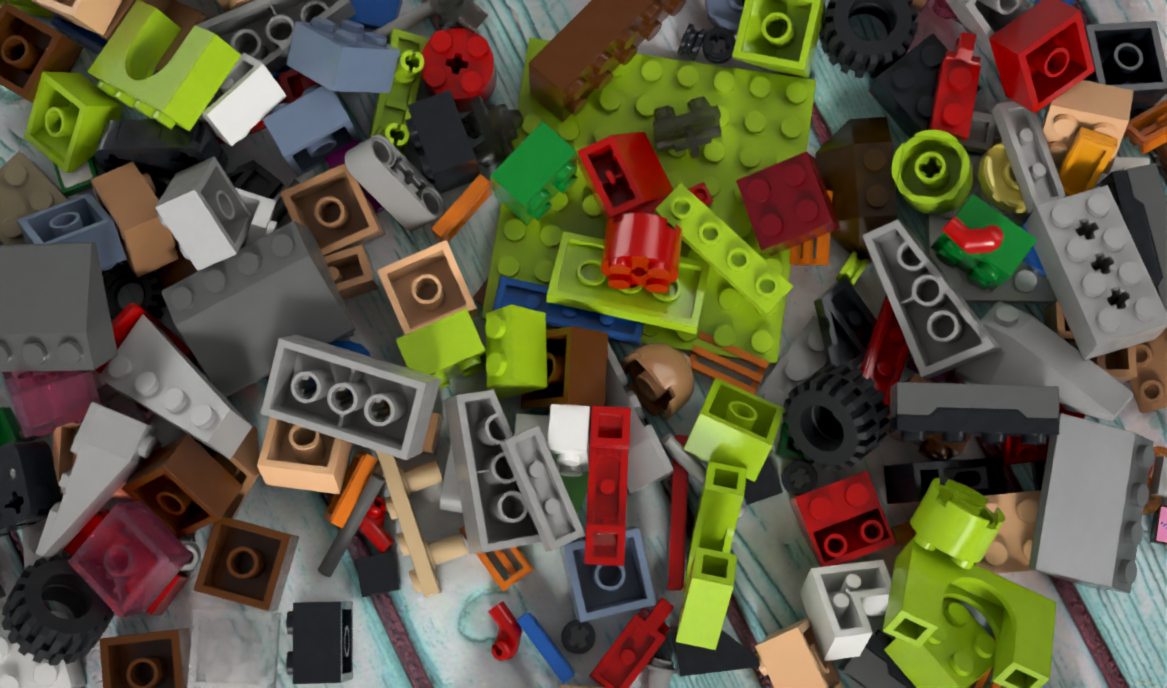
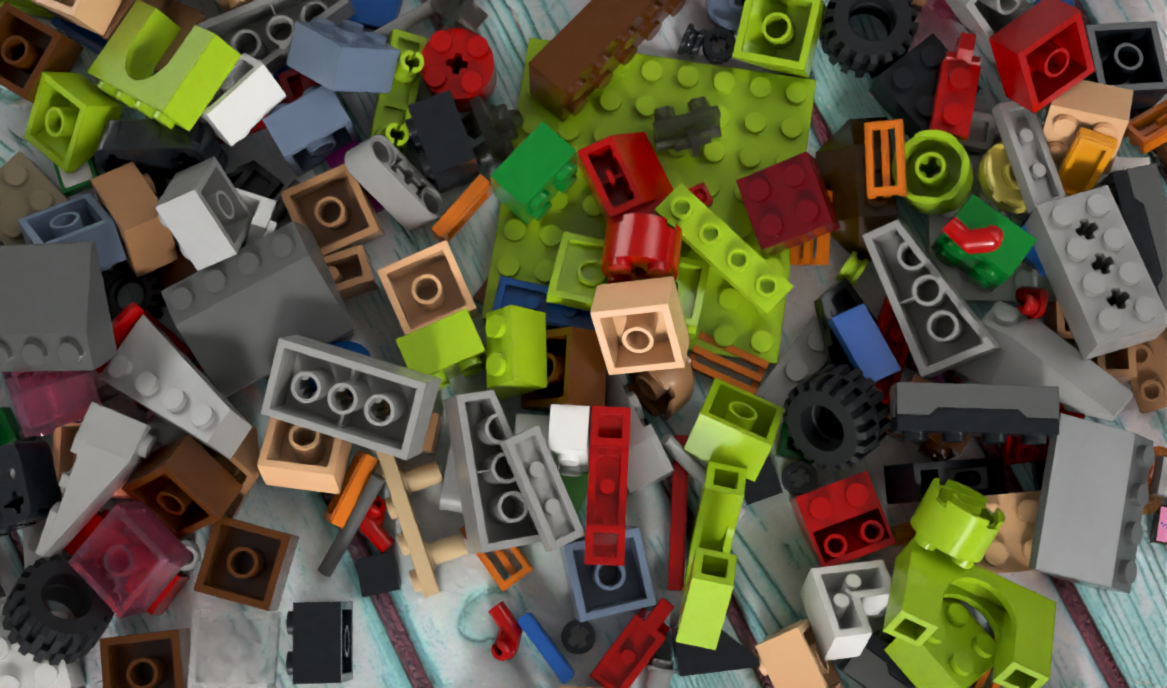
none -> light nougat brick [590,276,690,375]
none -> blue tile [828,303,901,383]
none -> orange tile [864,119,907,199]
none -> red arm [1015,286,1049,319]

